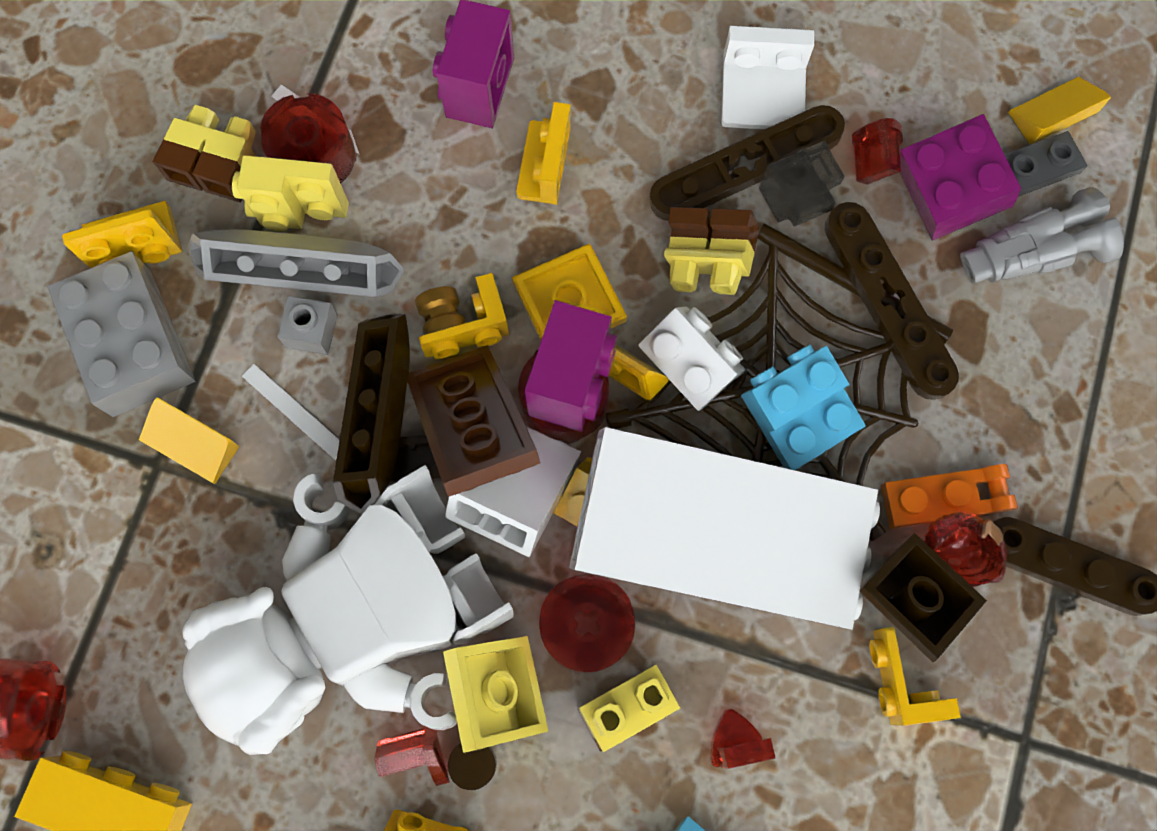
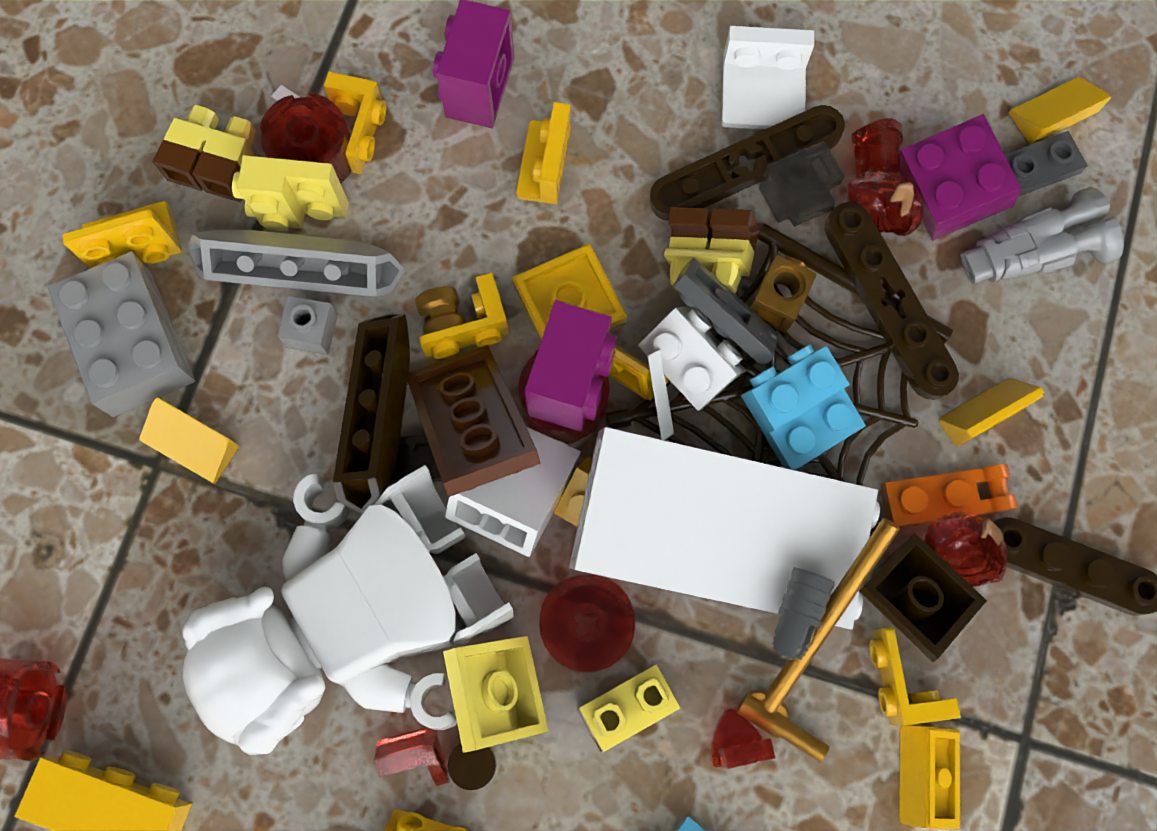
white sticker [242,364,391,499] -> none
none -> yellow bracket [324,71,387,175]
none -> white sticker [647,350,674,440]
none -> dark grey hinge [673,257,778,364]
none -> pearl gold bar [736,518,900,763]
none -> pearl gold brick [749,254,817,333]
none -> dark grey hinge [772,567,835,660]
none -> clear red hair [846,168,923,236]
none -> yellow slope [899,725,960,829]
none -> yellow slope [939,379,1045,446]

